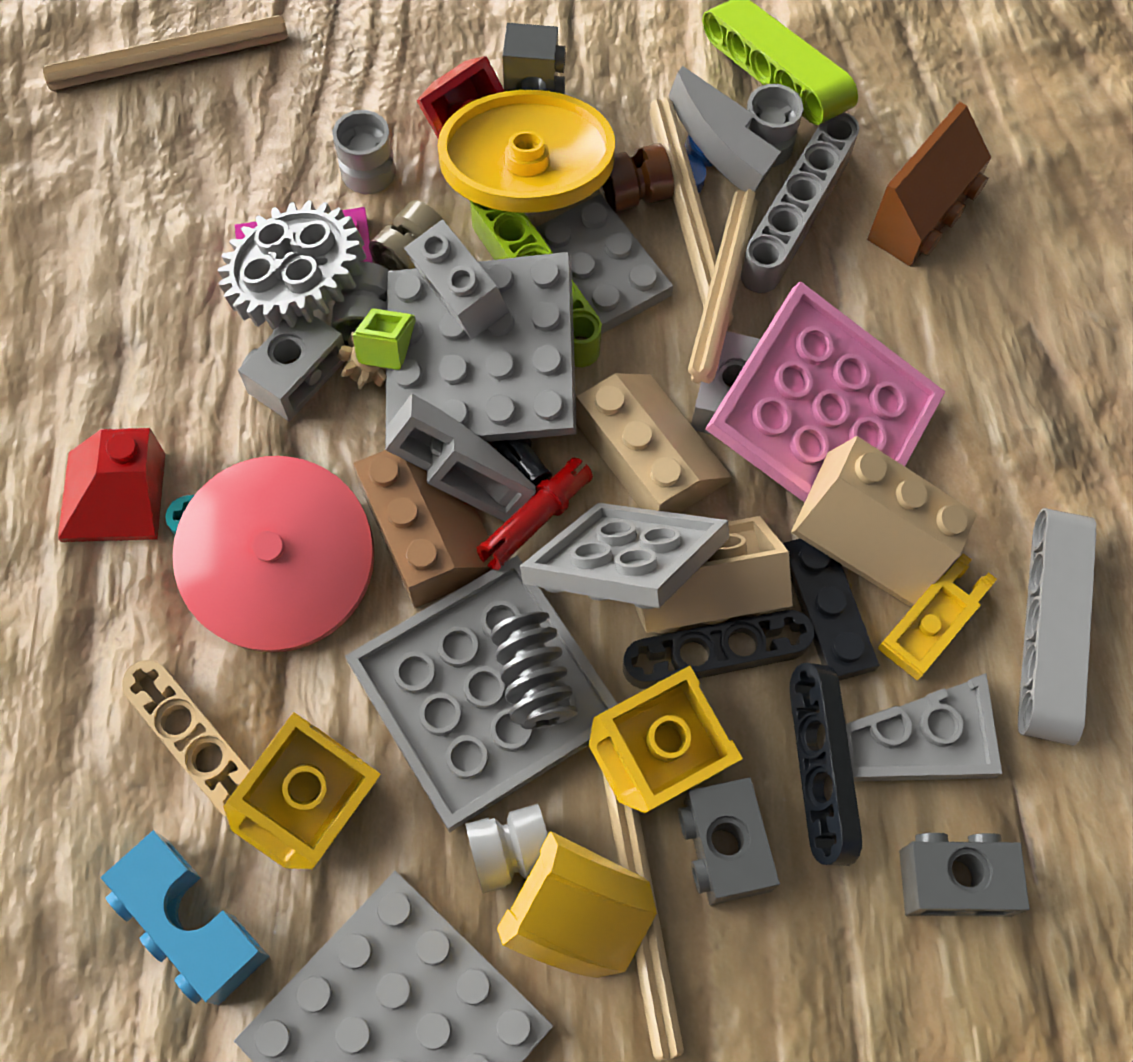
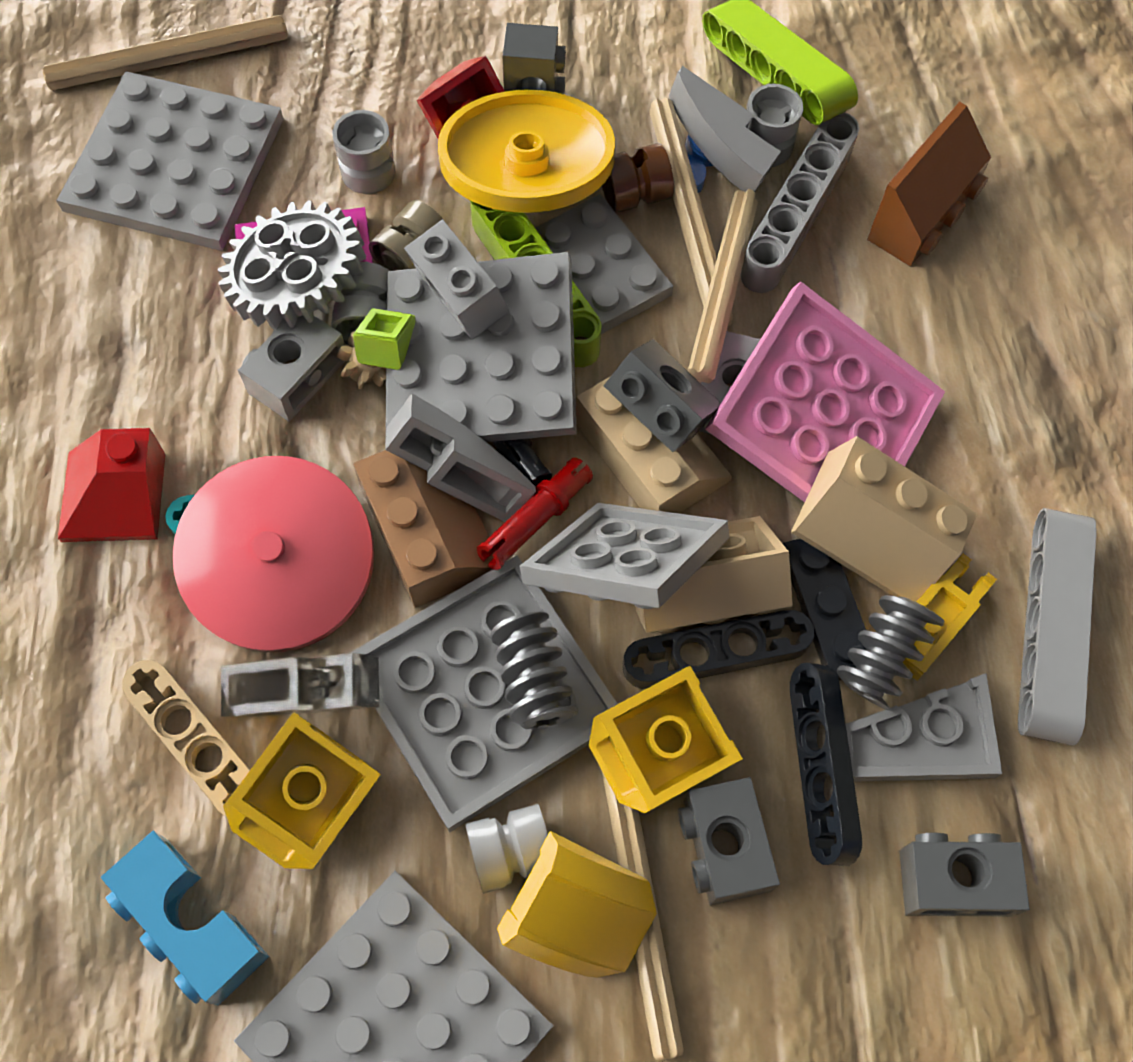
none -> light grey plate [56,71,284,251]
none -> clear smoke slope [221,653,380,717]
none -> dark grey brick [603,339,721,452]
none -> flat silver piece [837,595,944,711]

